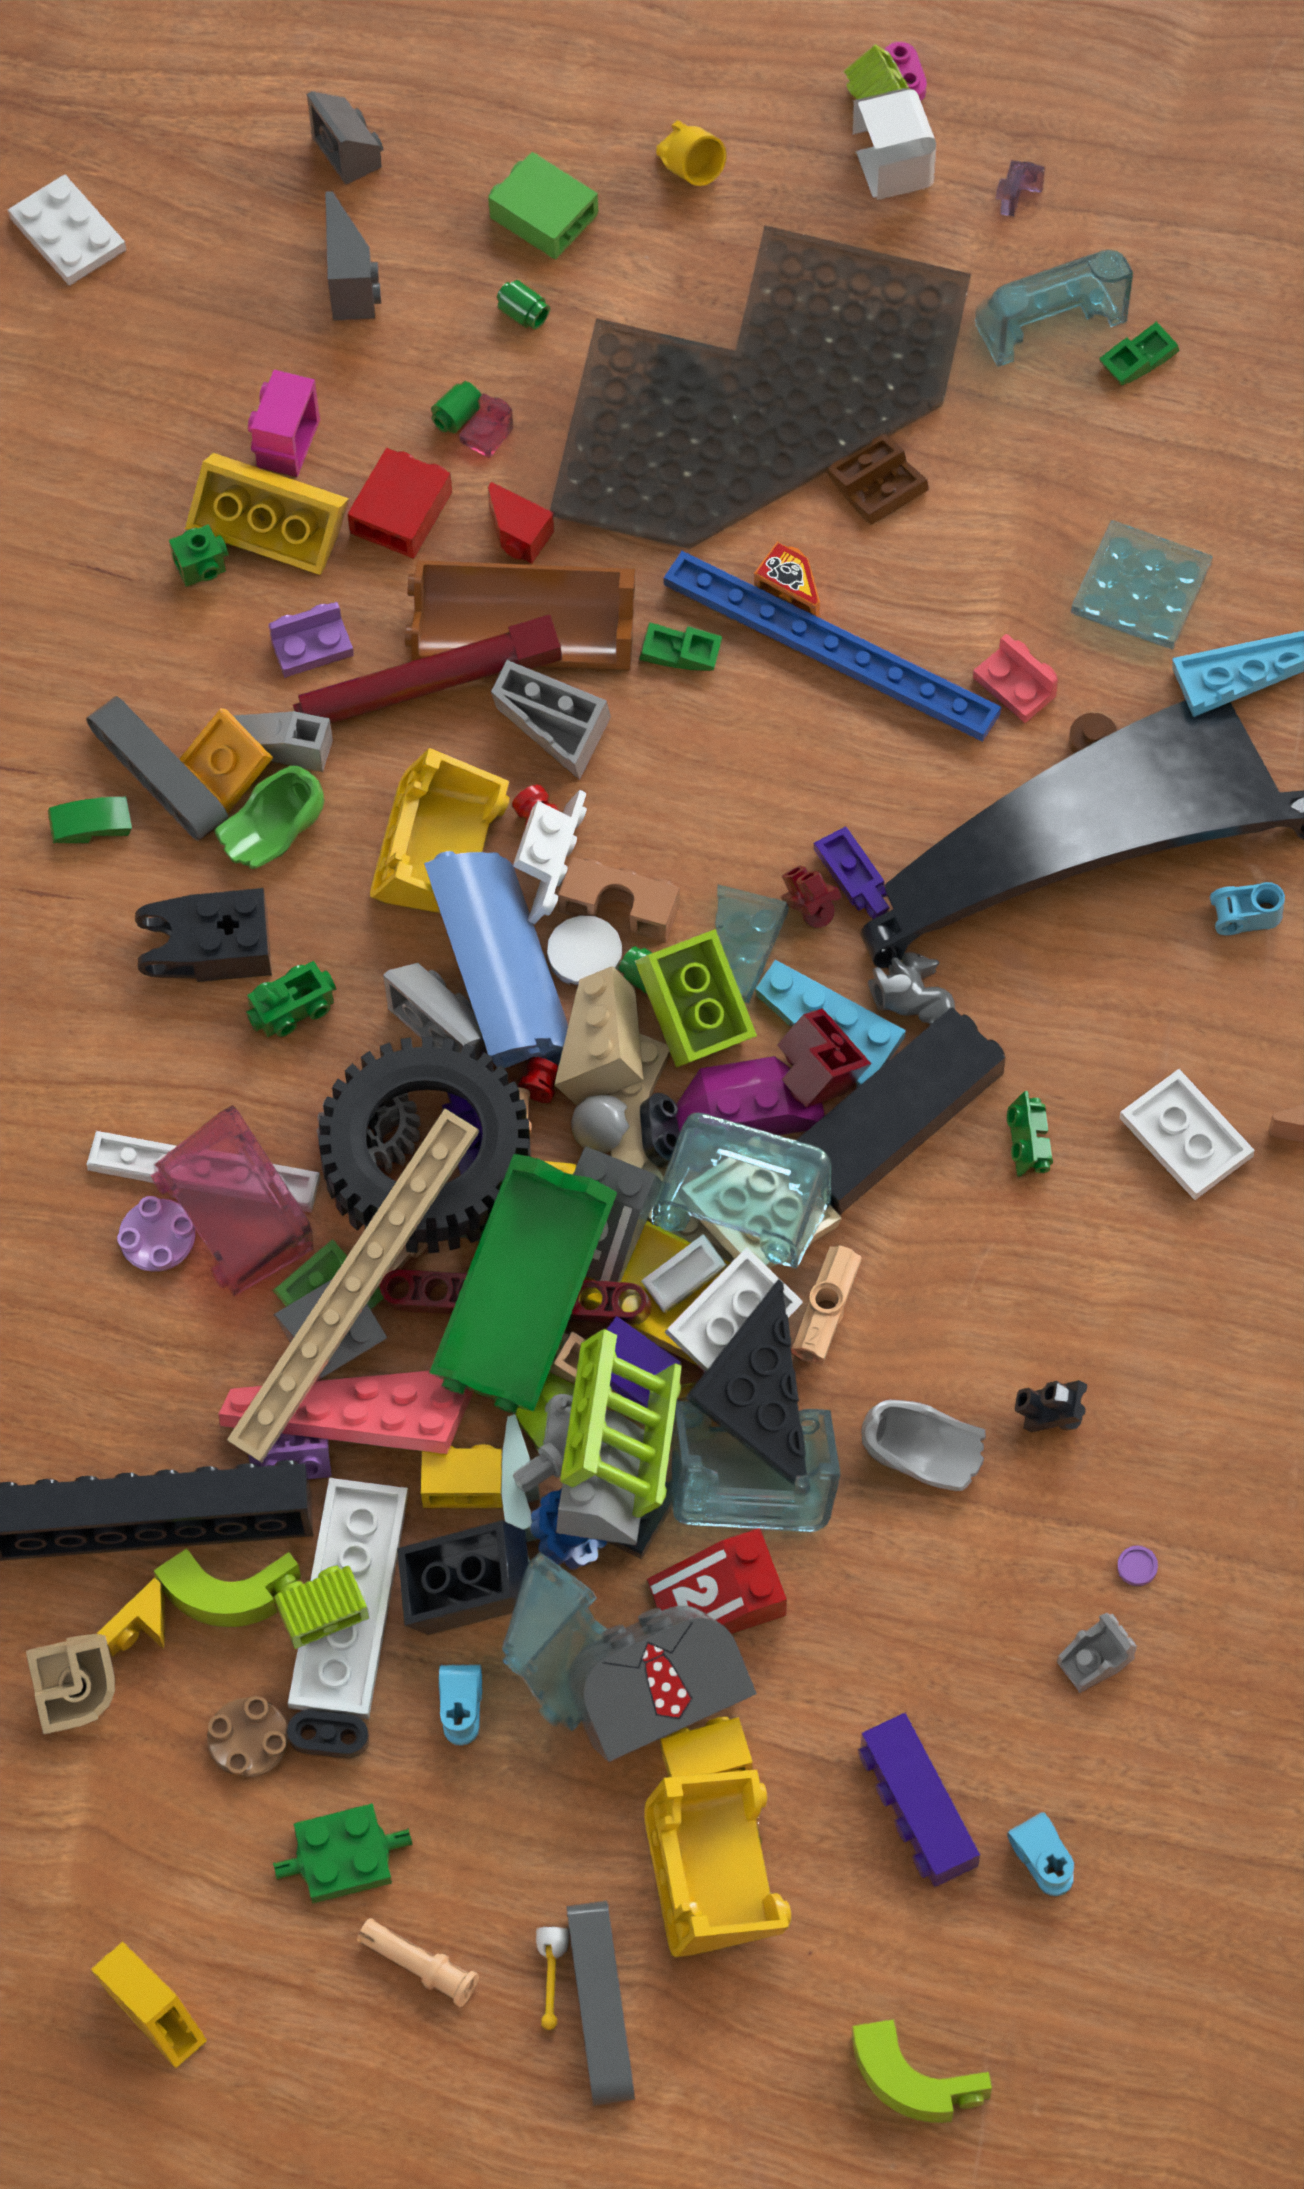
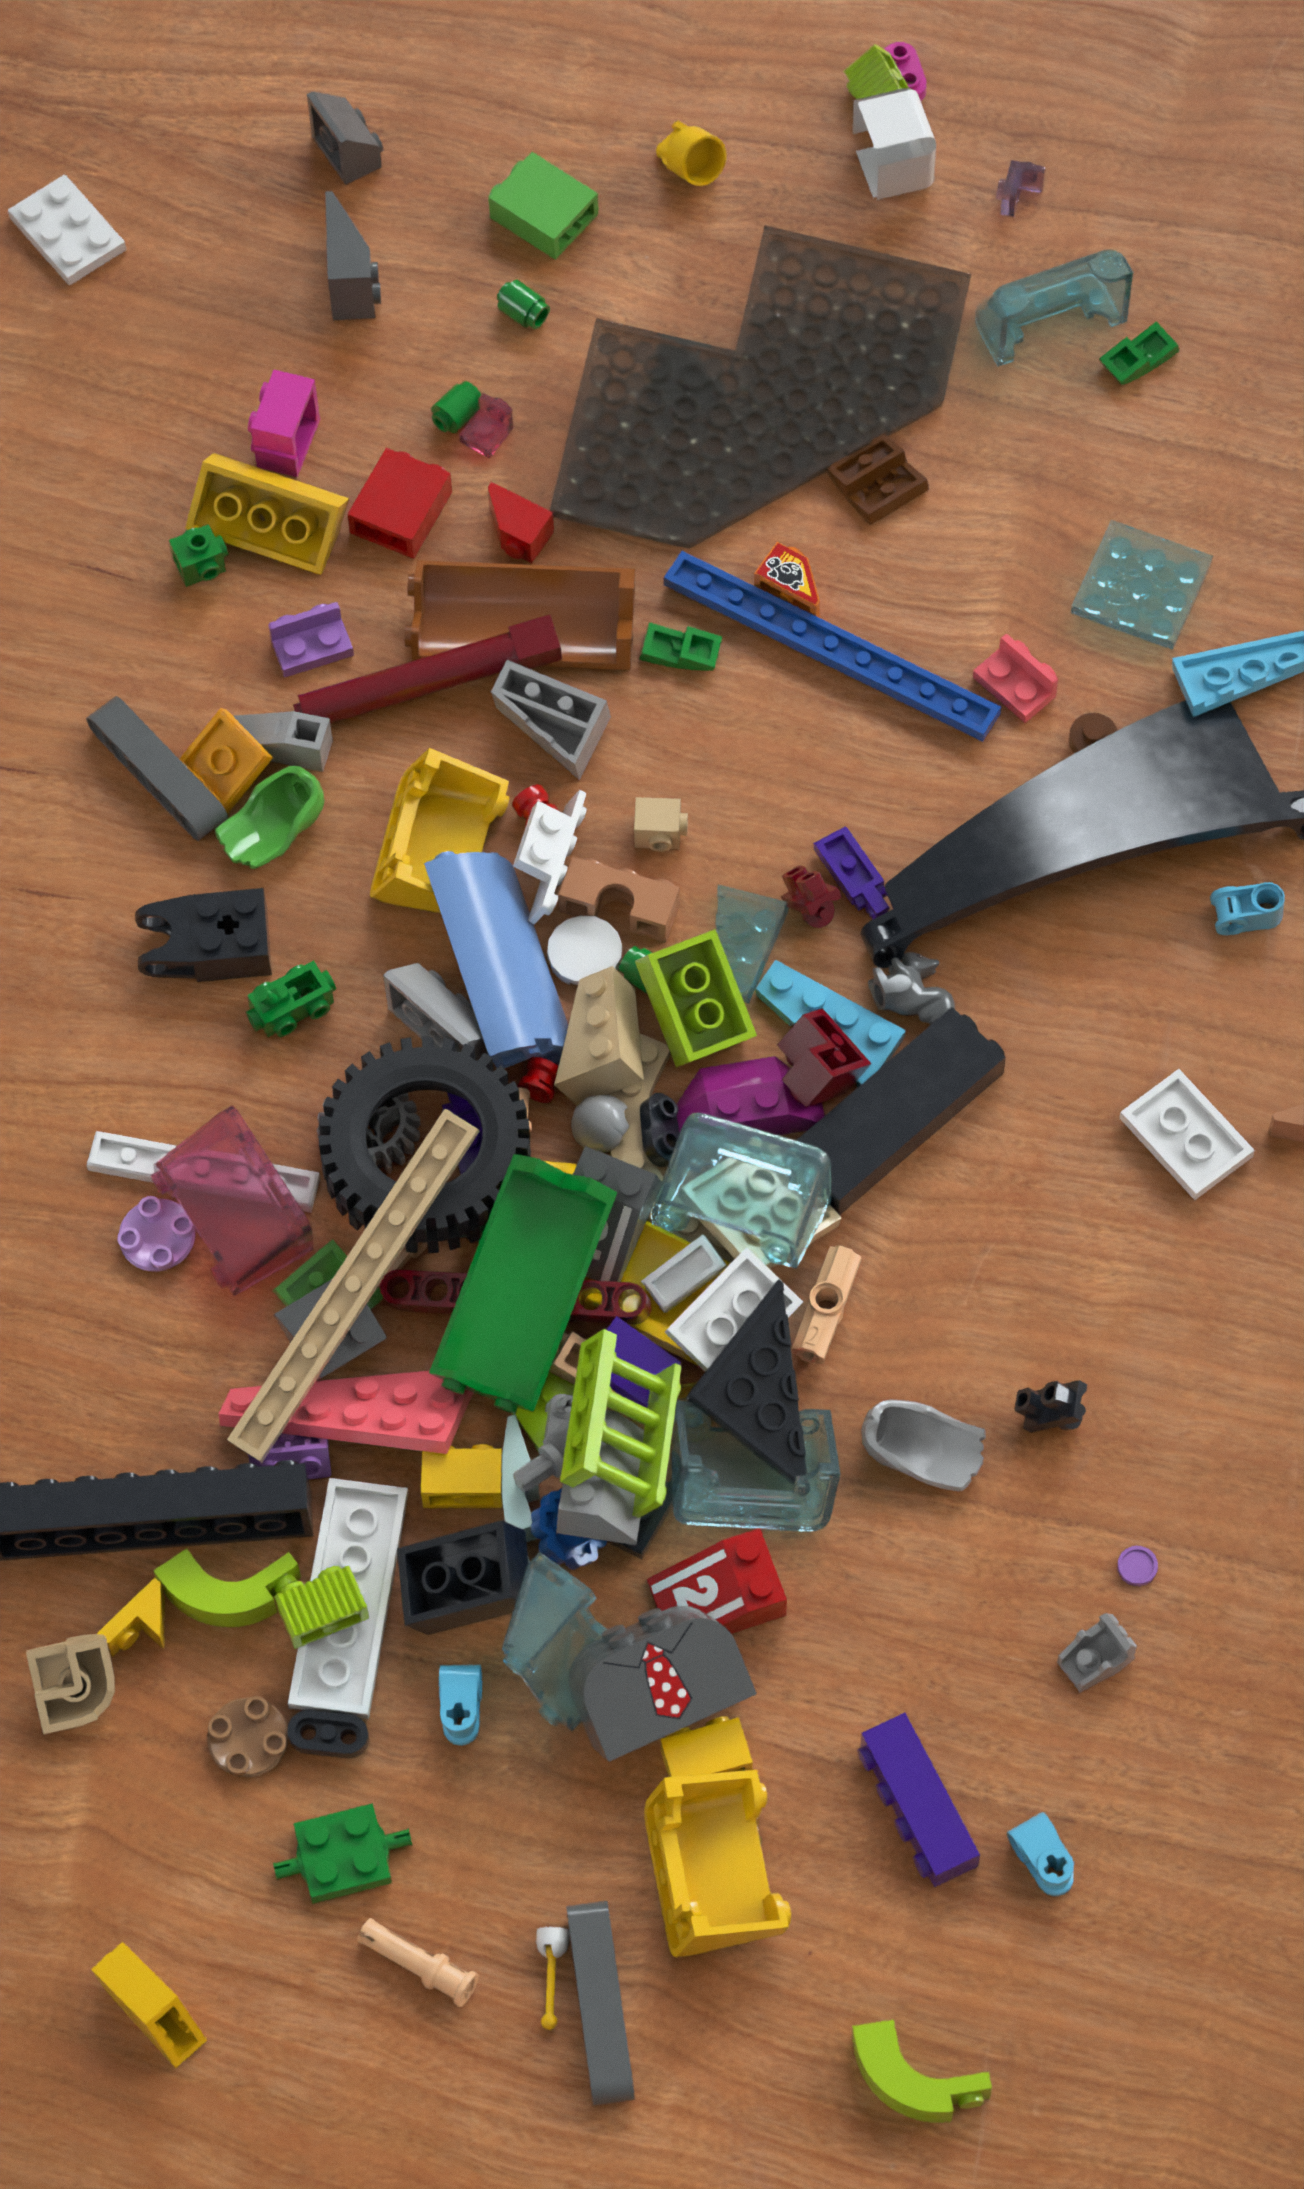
green slope [47,796,132,843] -> none
green hinge [1006,1091,1053,1177] -> none
none -> tan brick [634,797,688,852]

